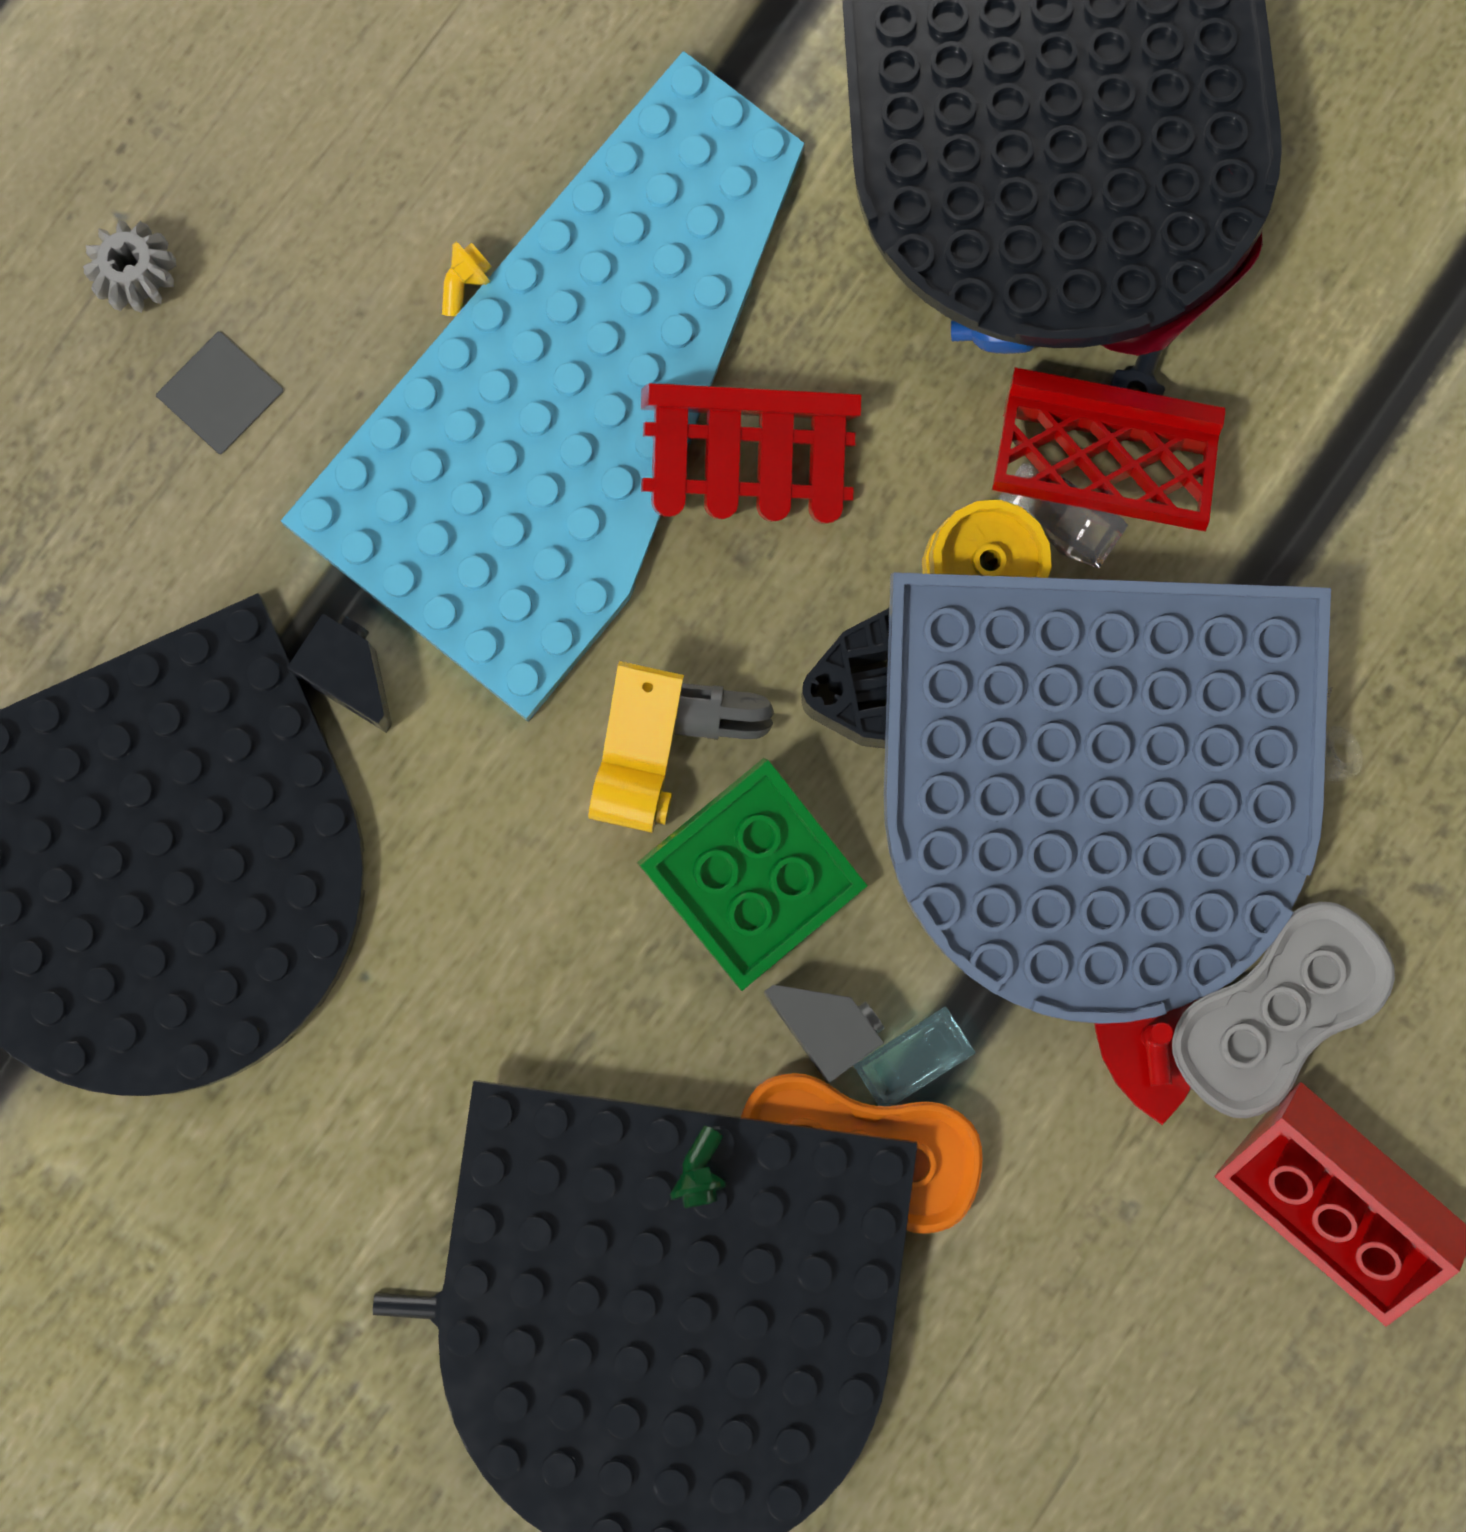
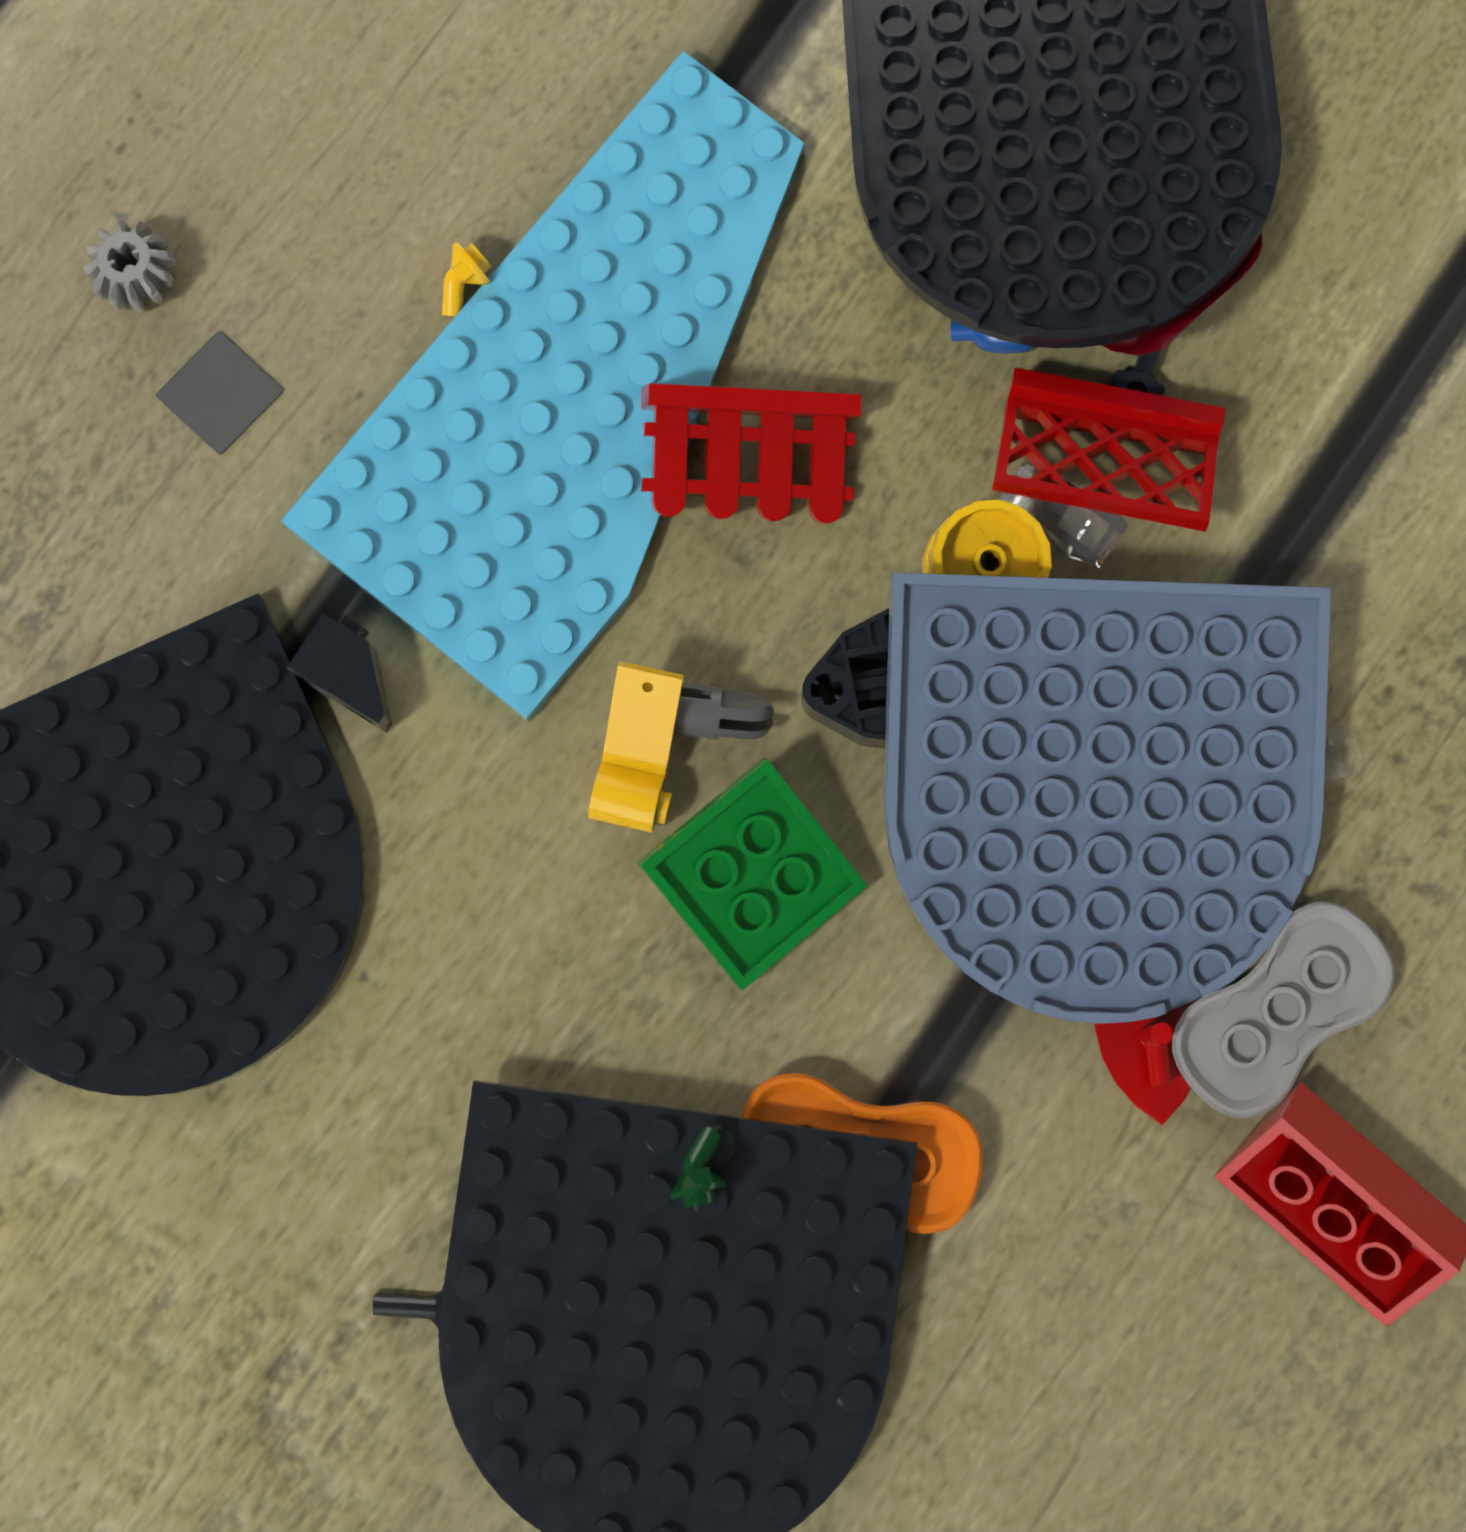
dark grey slope [764,985,885,1083] -> none
clear light blue tile [853,1006,975,1106] -> none

